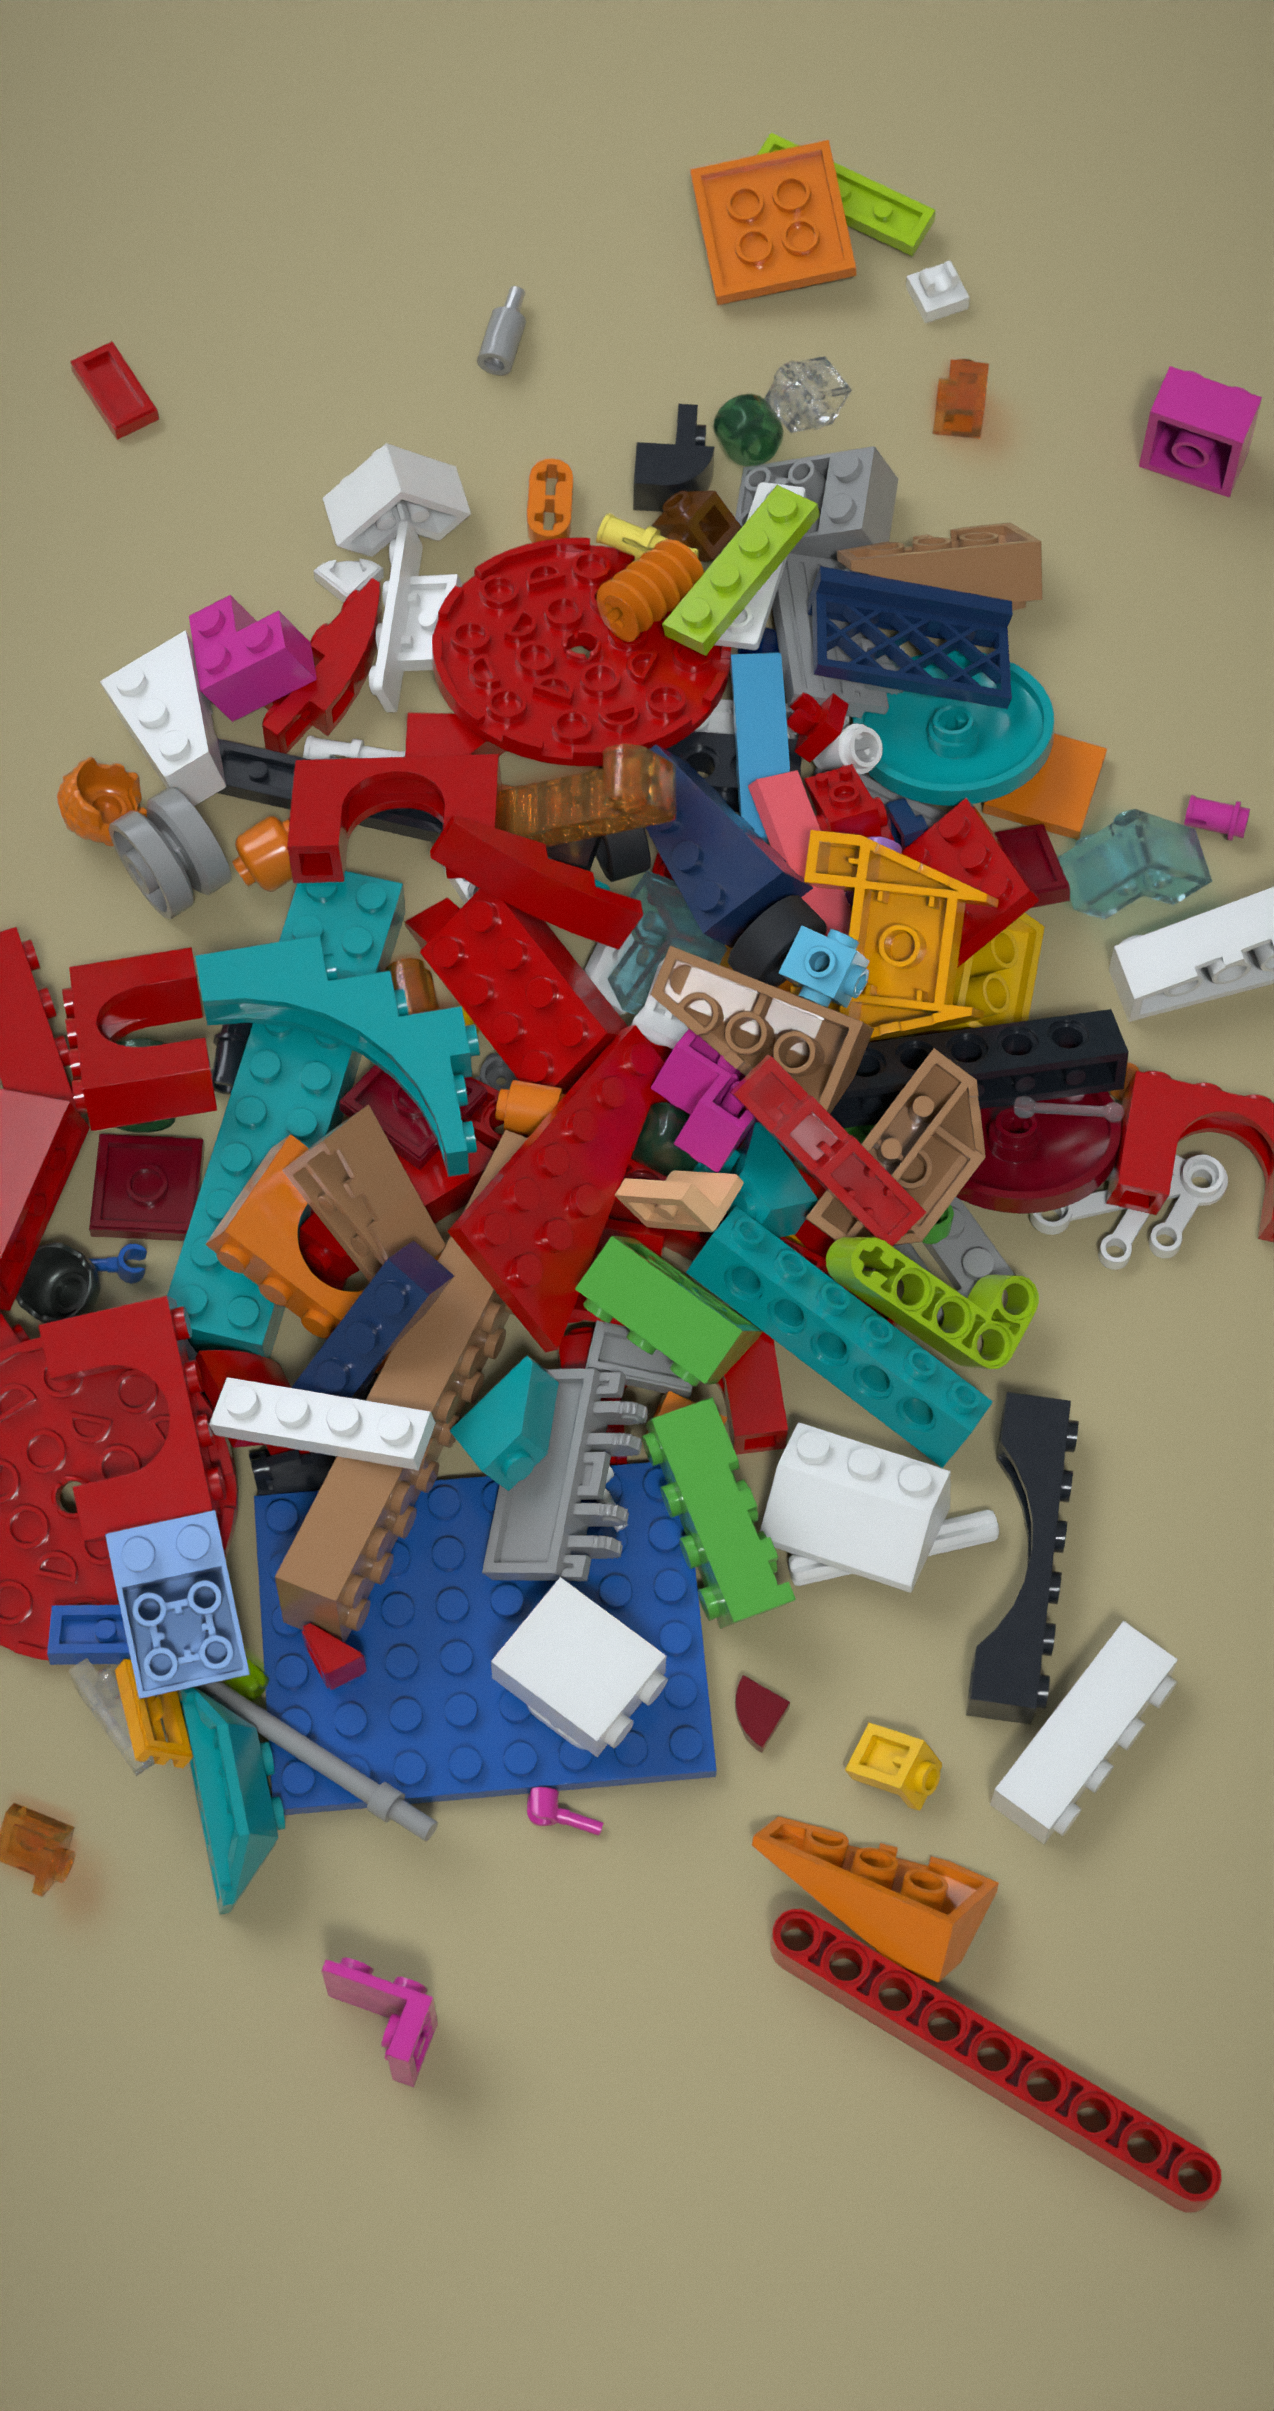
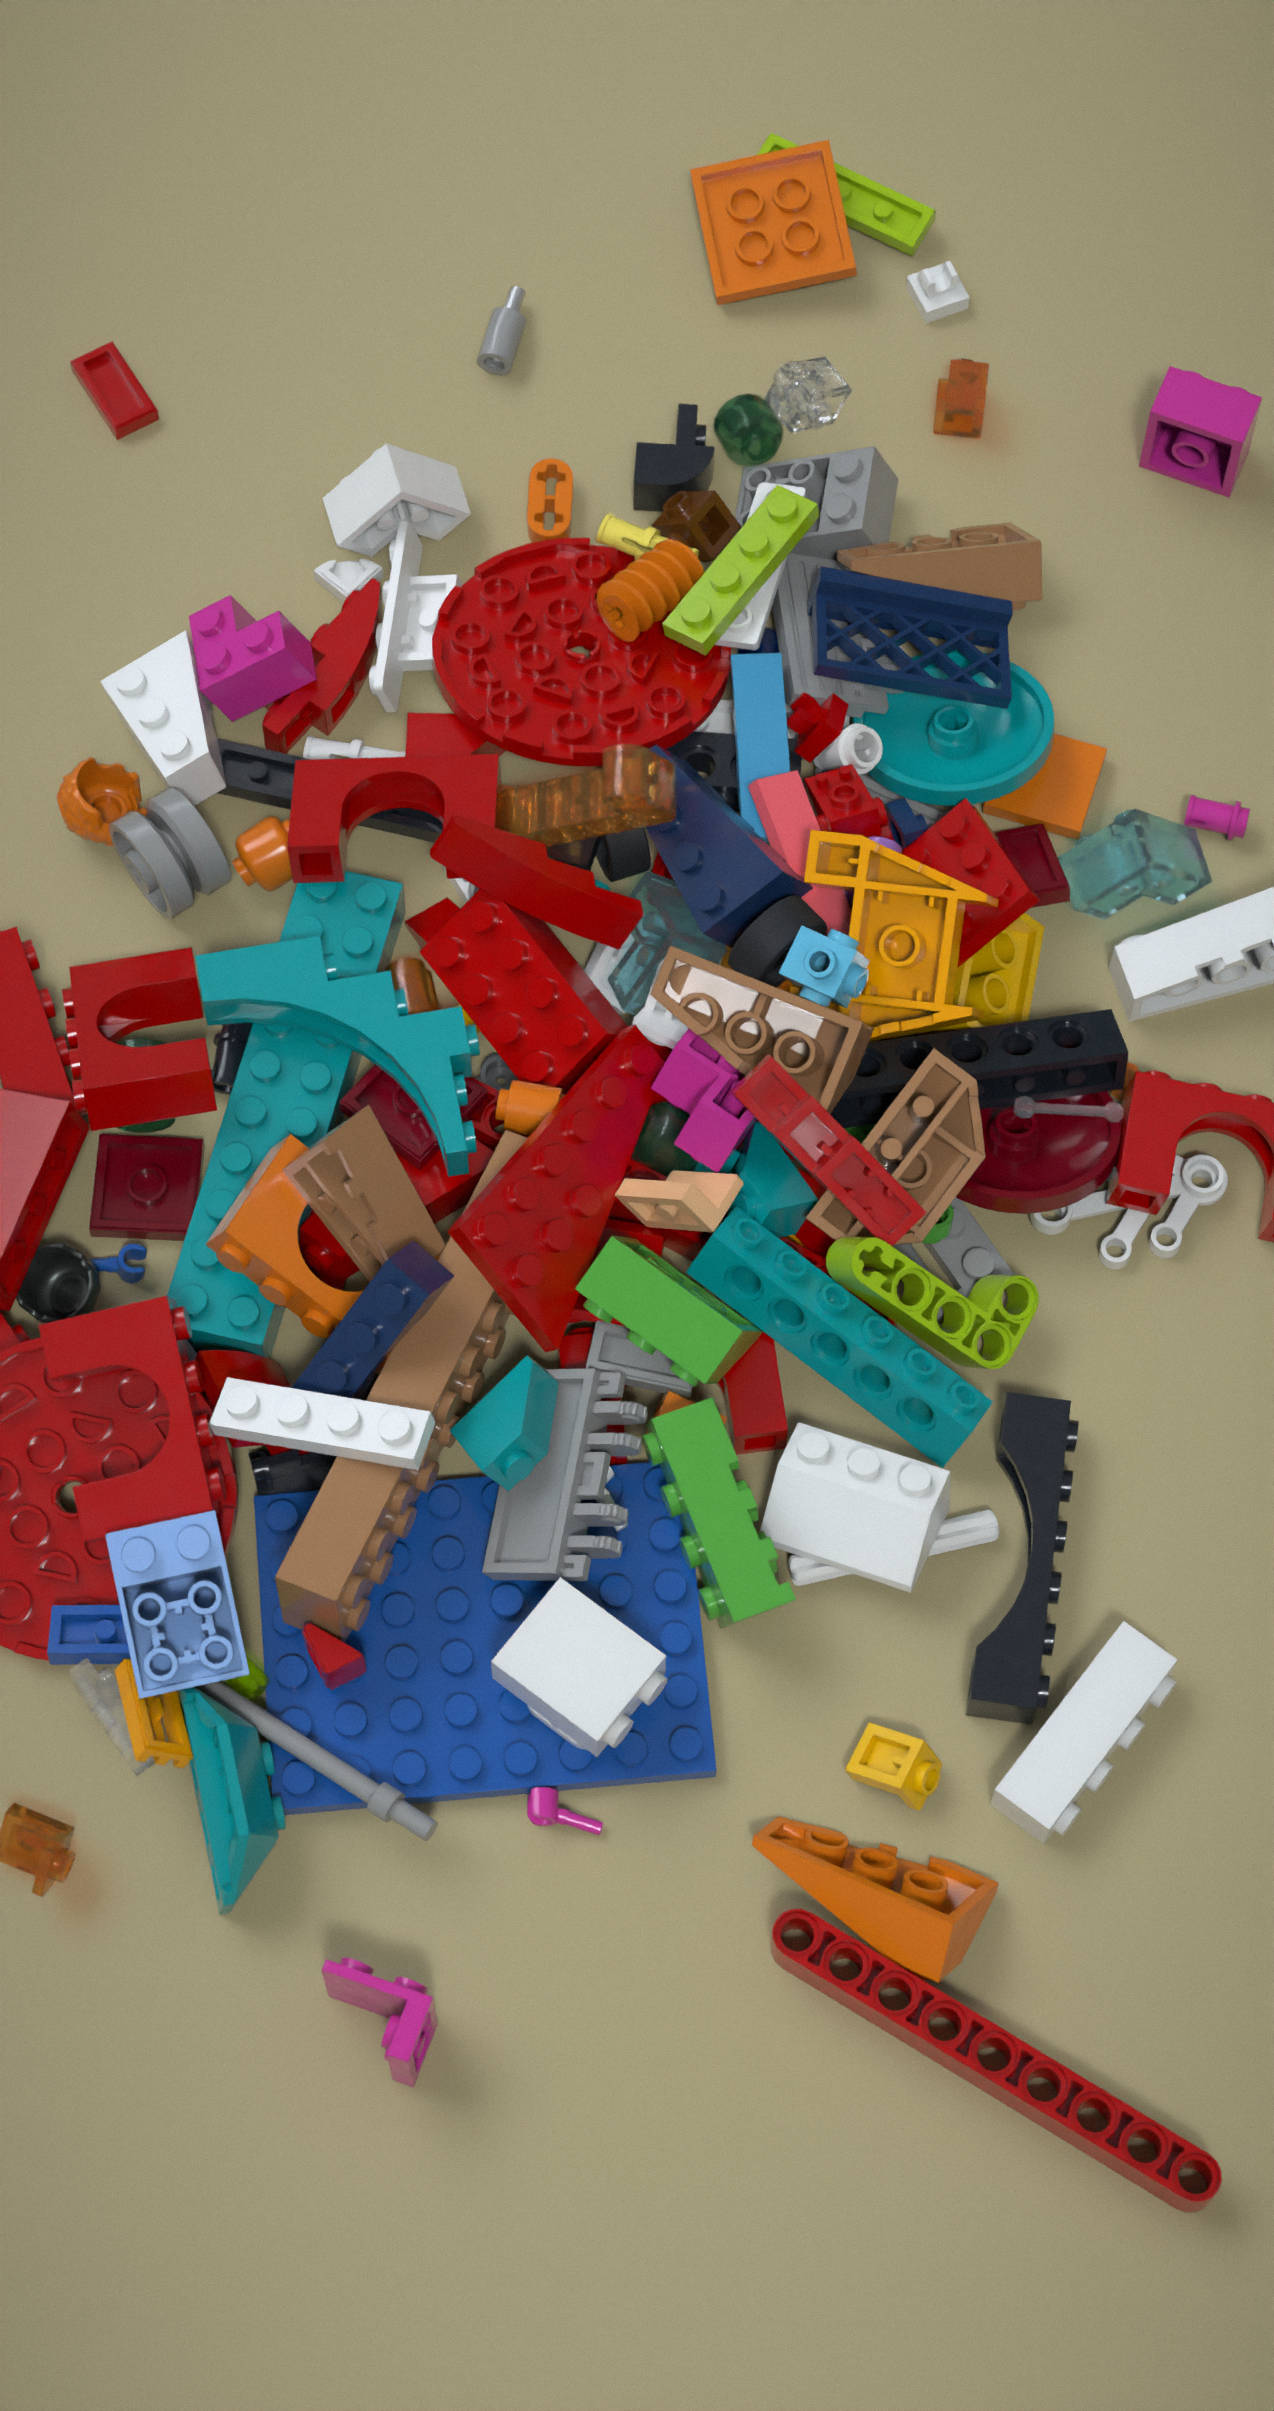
dark red tile [735,1675,790,1753] -> none

